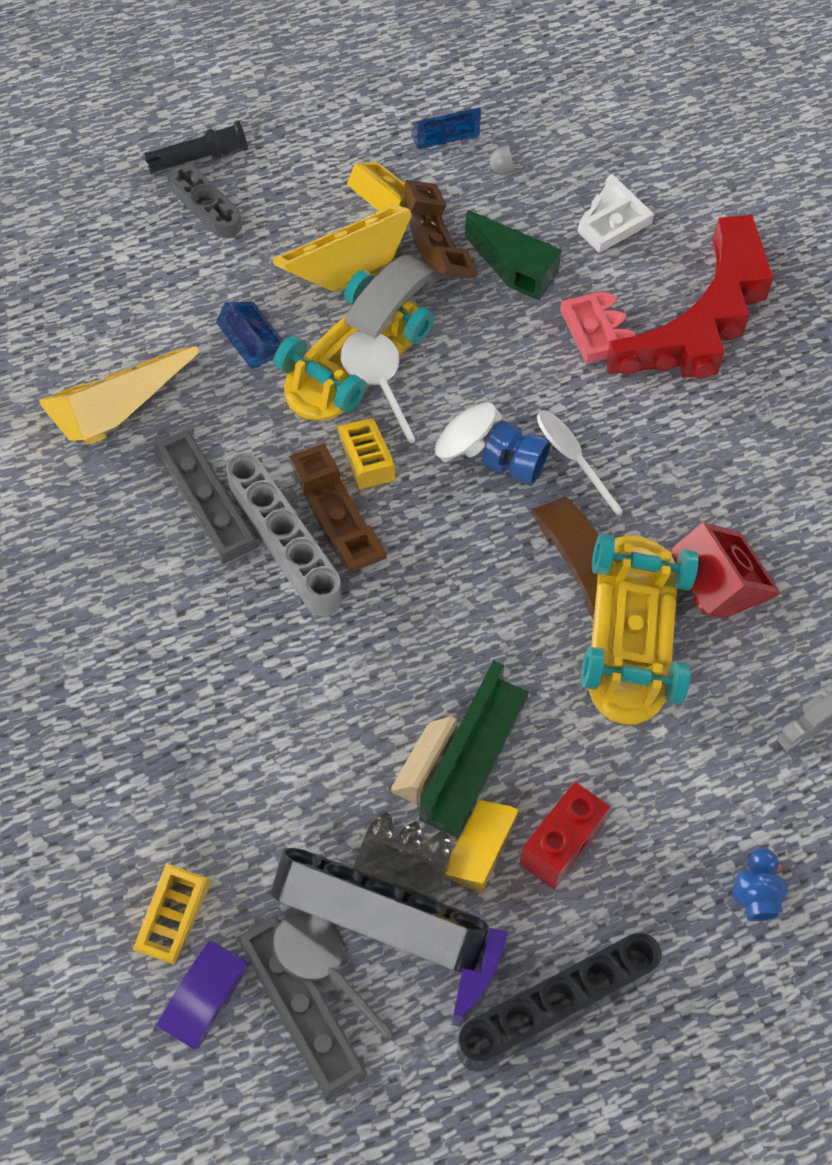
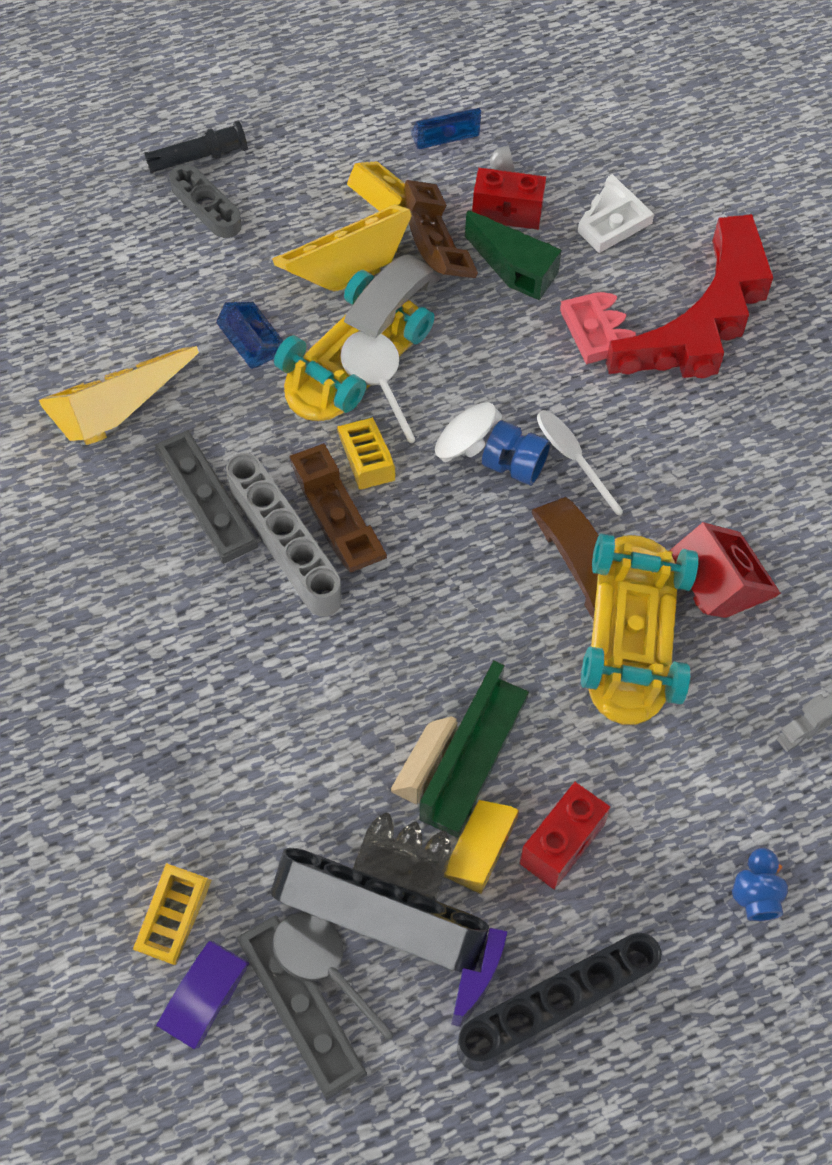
none -> red brick [472,167,547,230]

